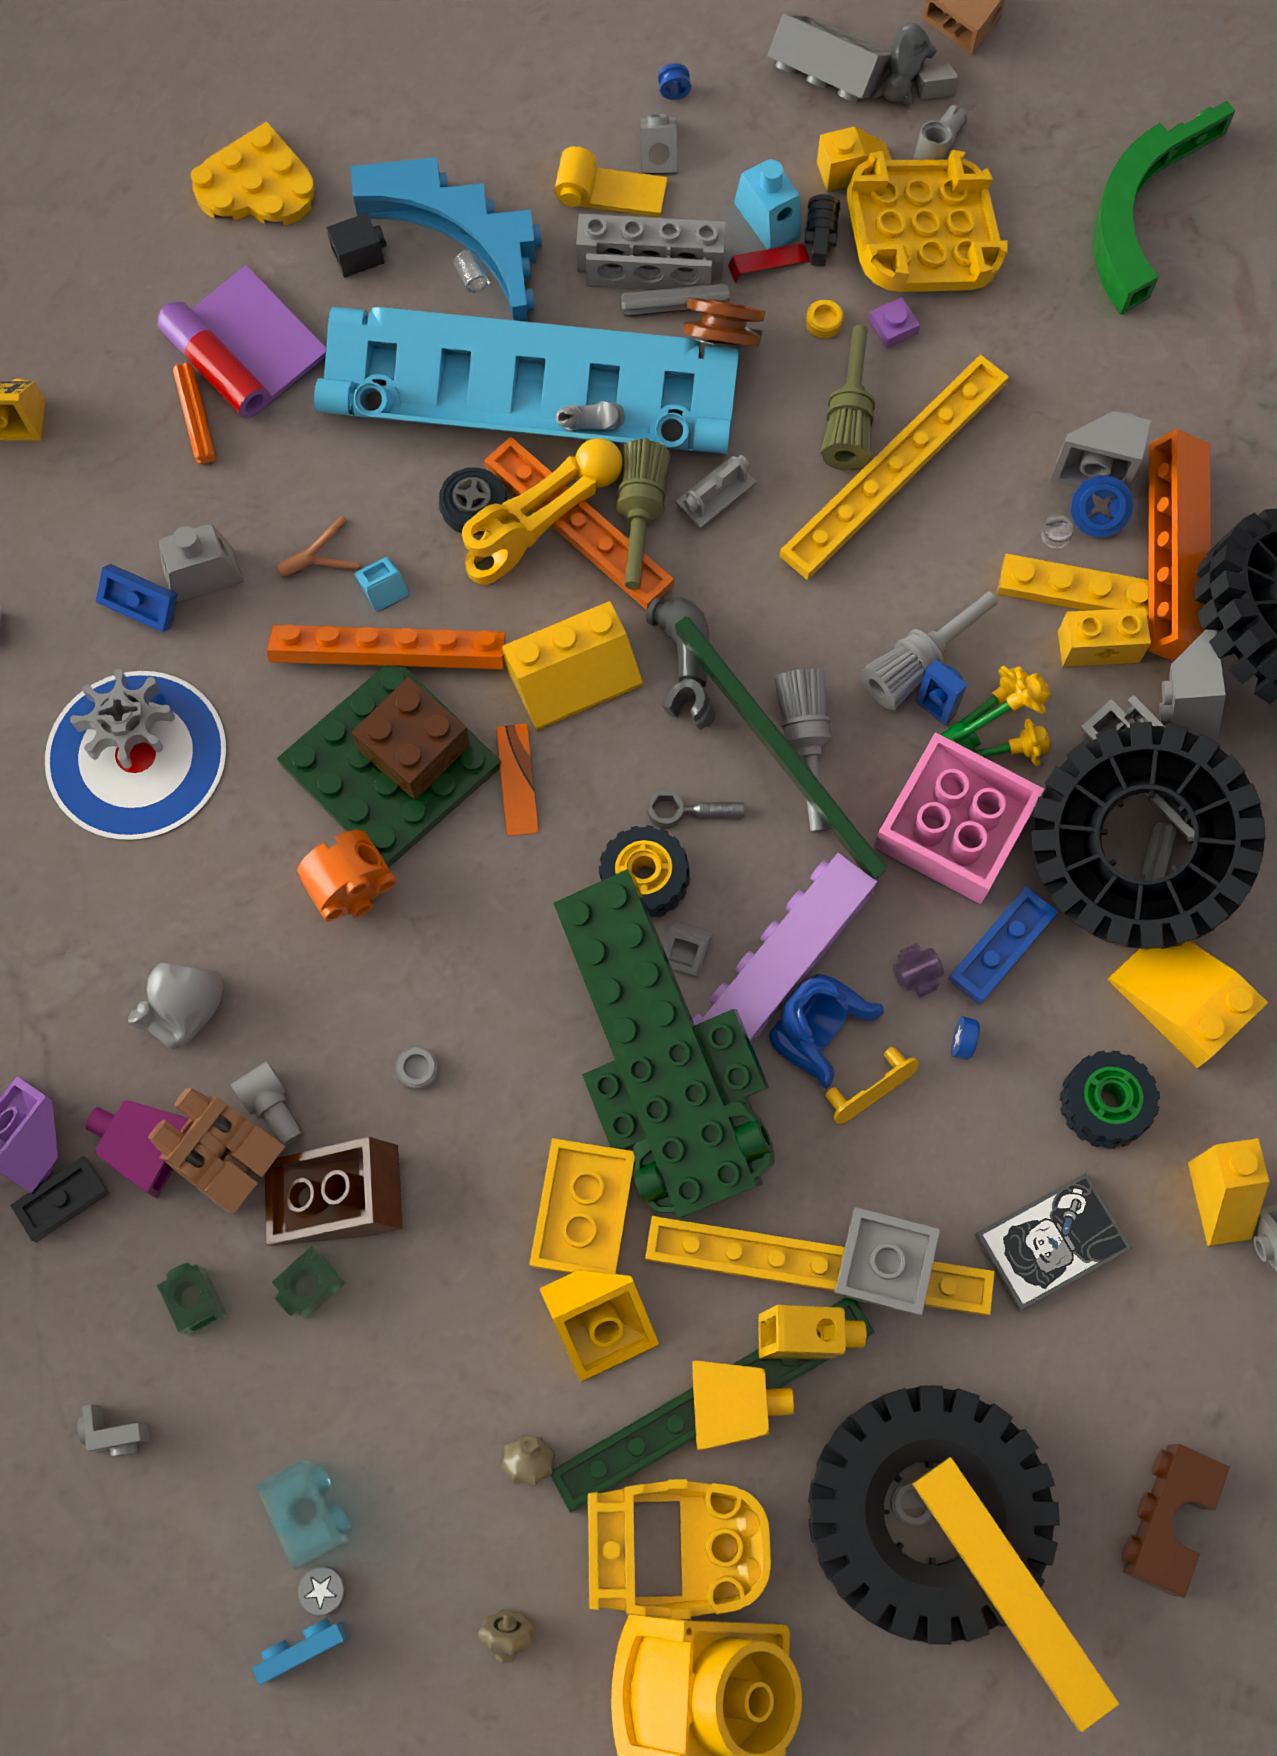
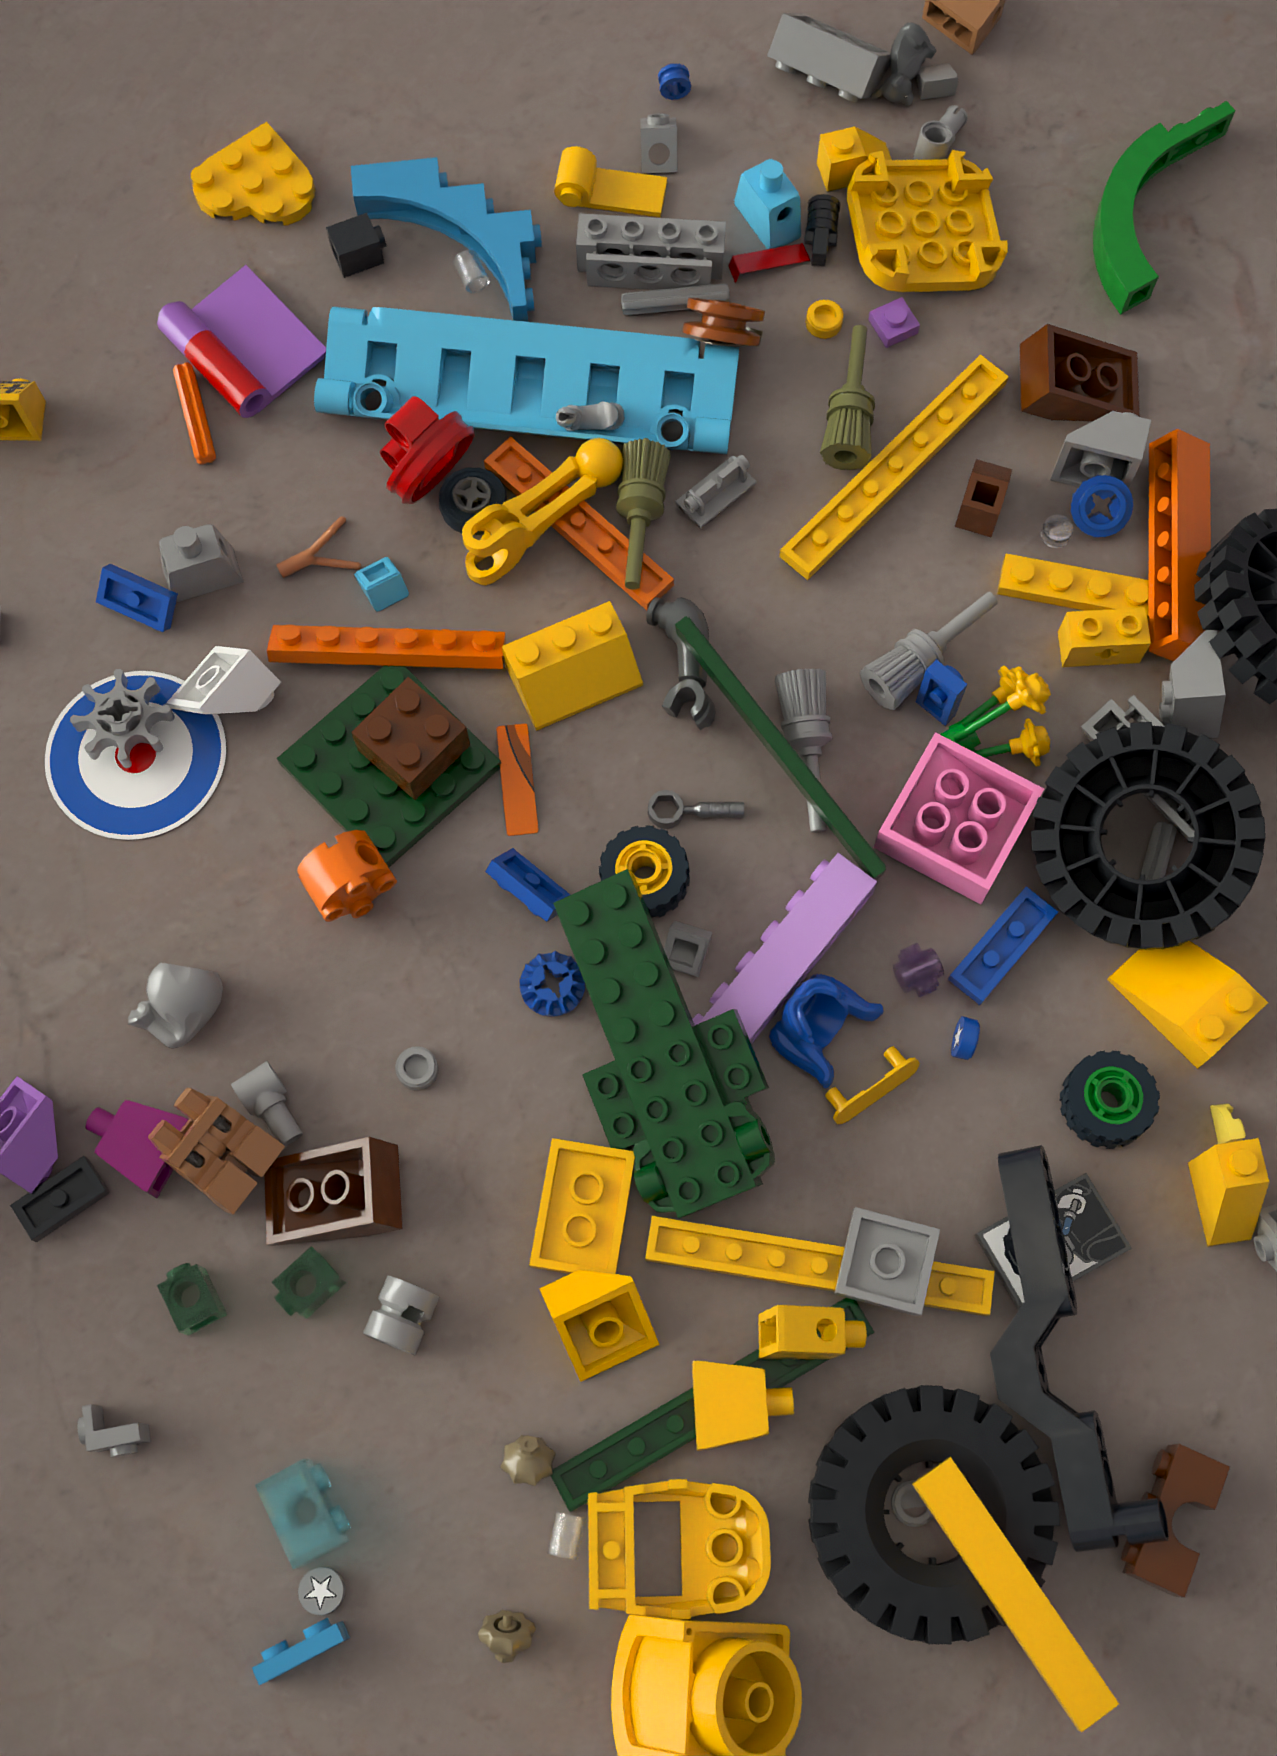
none -> white slope [166,646,281,714]
none -> light grey wheel [363,1276,440,1355]
none -> red piece [380,396,475,504]
none -> blue plate [485,848,570,922]
none -> blue gear [519,950,585,1017]
none -> clear hinge [548,1512,587,1560]
none -> reddish brown slope [955,459,1013,537]
none -> black beam [990,1145,1169,1552]
none -> reddish brown slope [1020,323,1140,421]
none -> light yellow tile [1210,1104,1246,1144]

